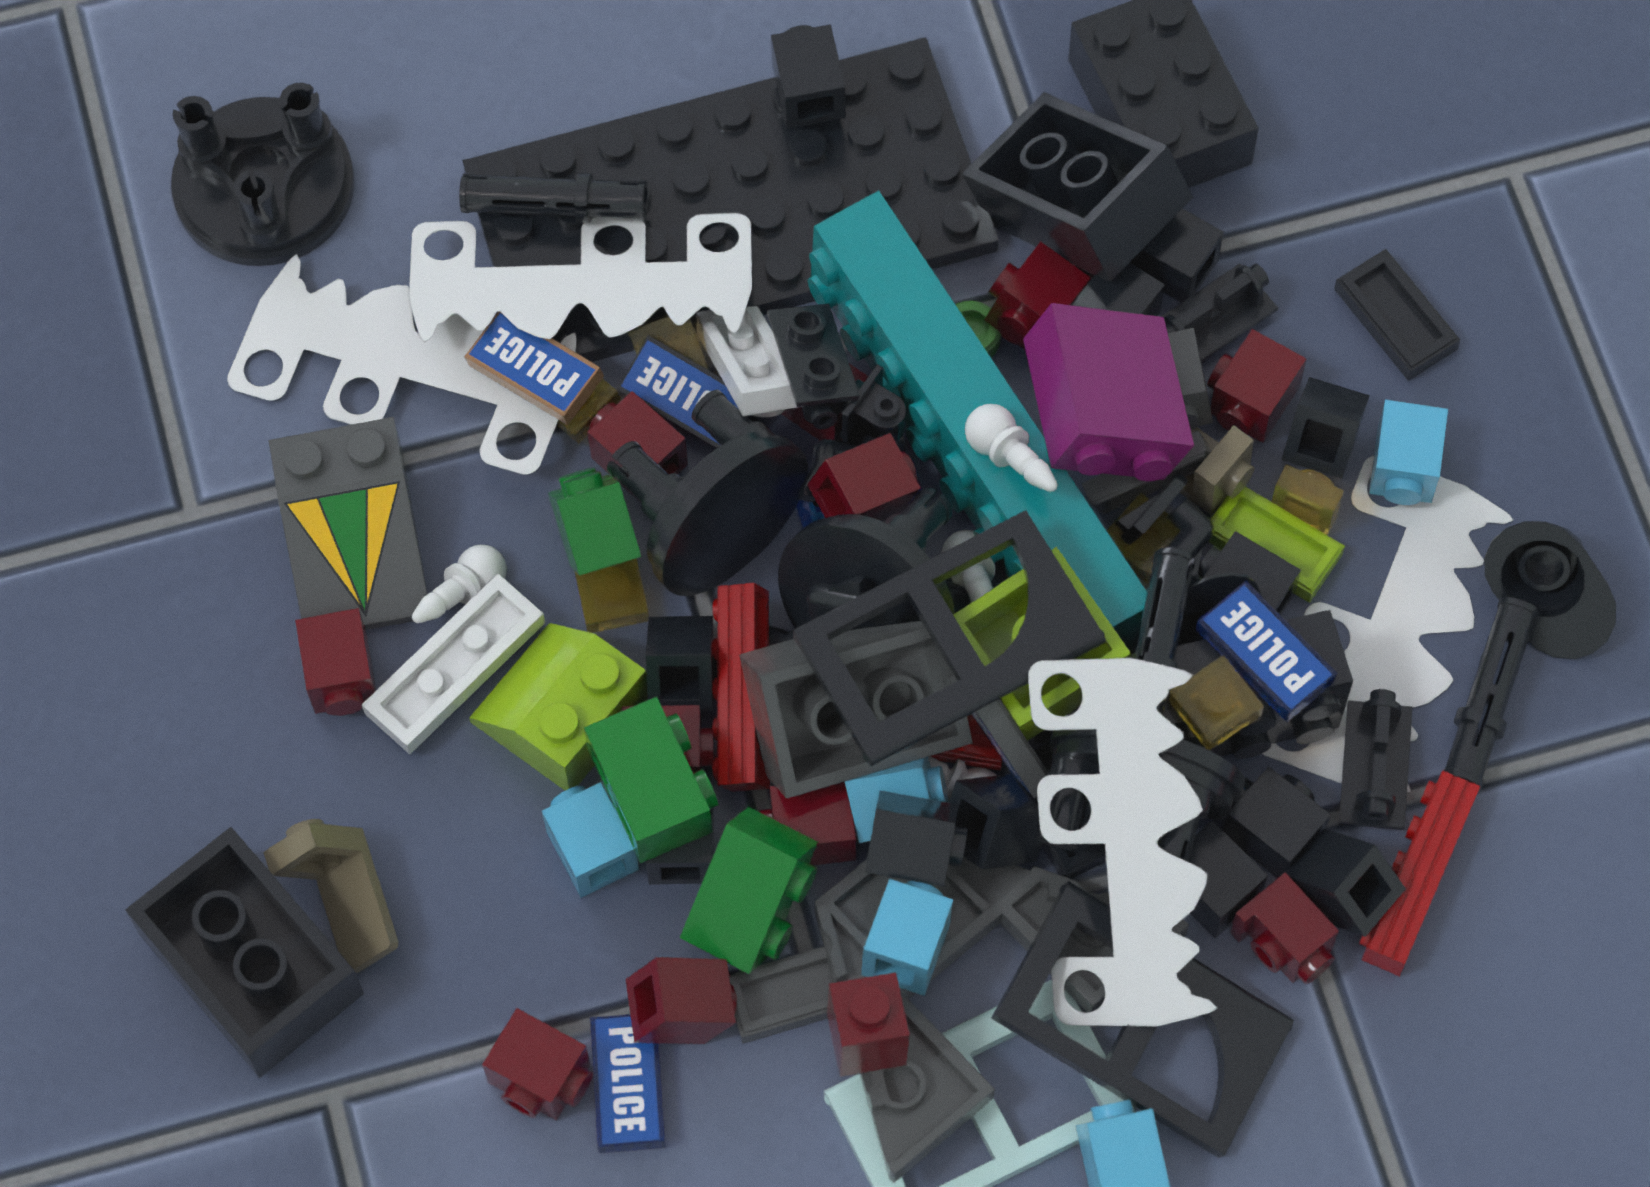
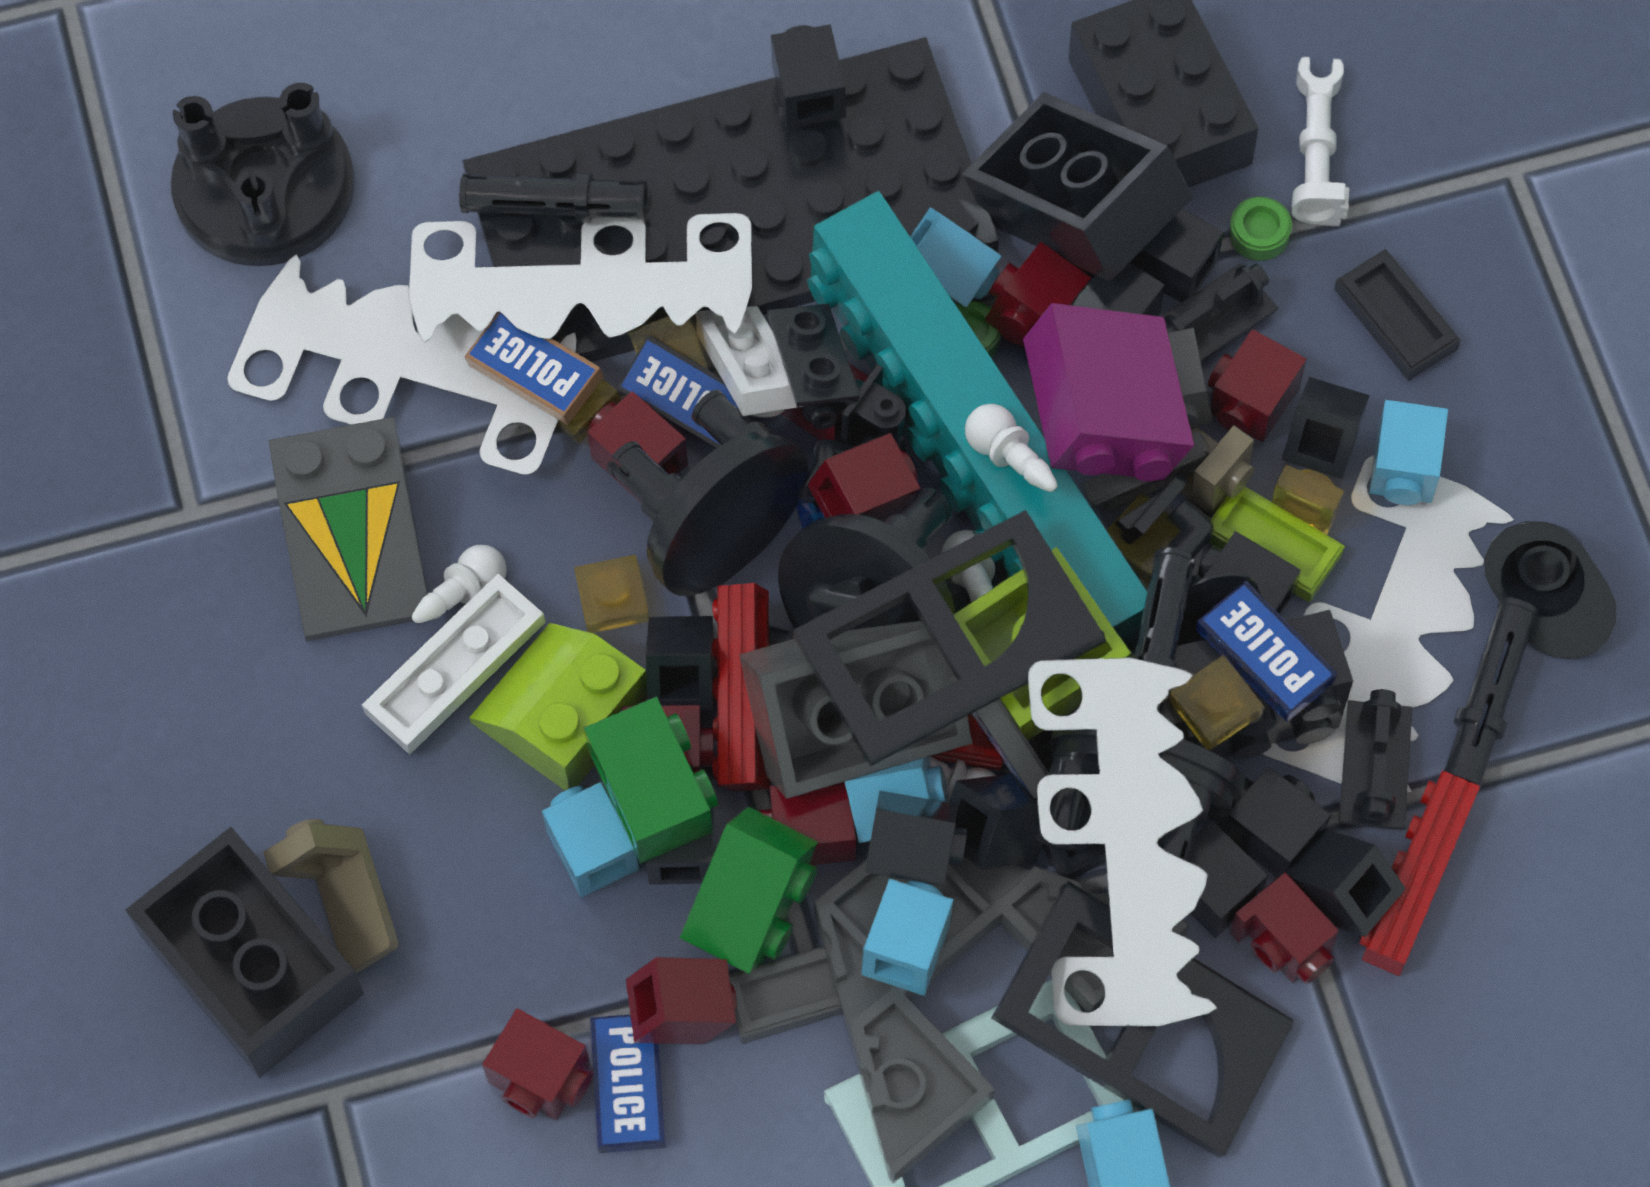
dark red brick [295,608,376,716] -> none
green brick [548,468,642,576] -> none
dark red brick [827,972,910,1077] -> none
none -> medium azure brick [910,207,1001,307]
none -> bright green tile [1229,197,1292,261]
none -> white piece [1292,57,1349,226]

